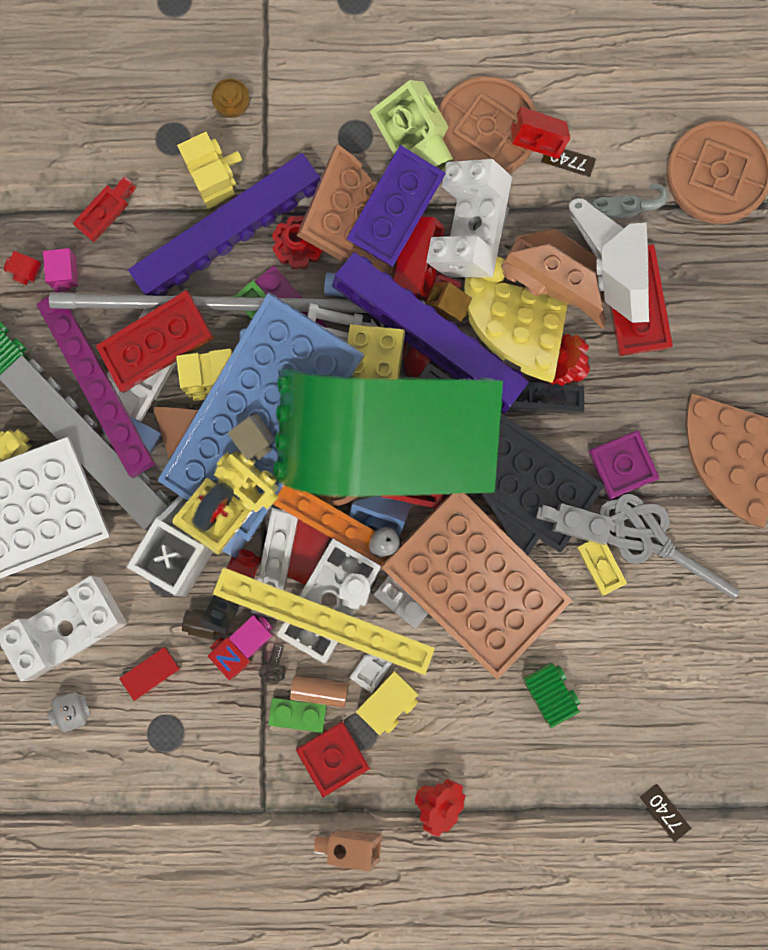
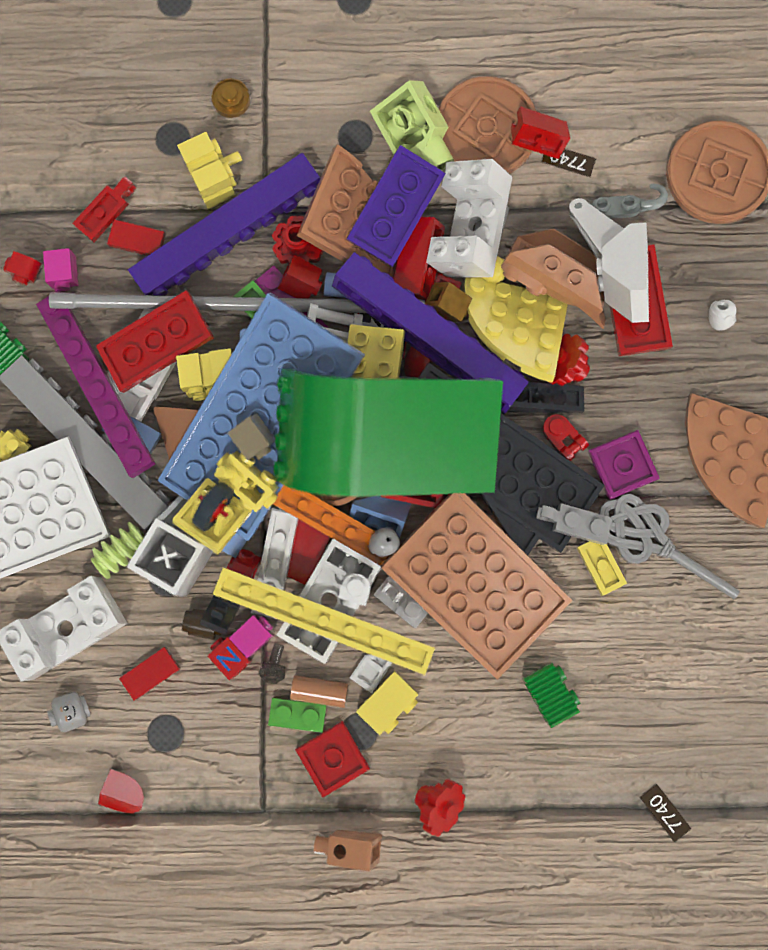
none -> yellowish green piece [91,521,145,579]
none -> brick [98,769,144,813]
none -> red tile [107,219,166,256]
none -> red brick [277,255,322,299]
none -> red plate [542,414,589,461]
none -> white piece [708,300,737,330]

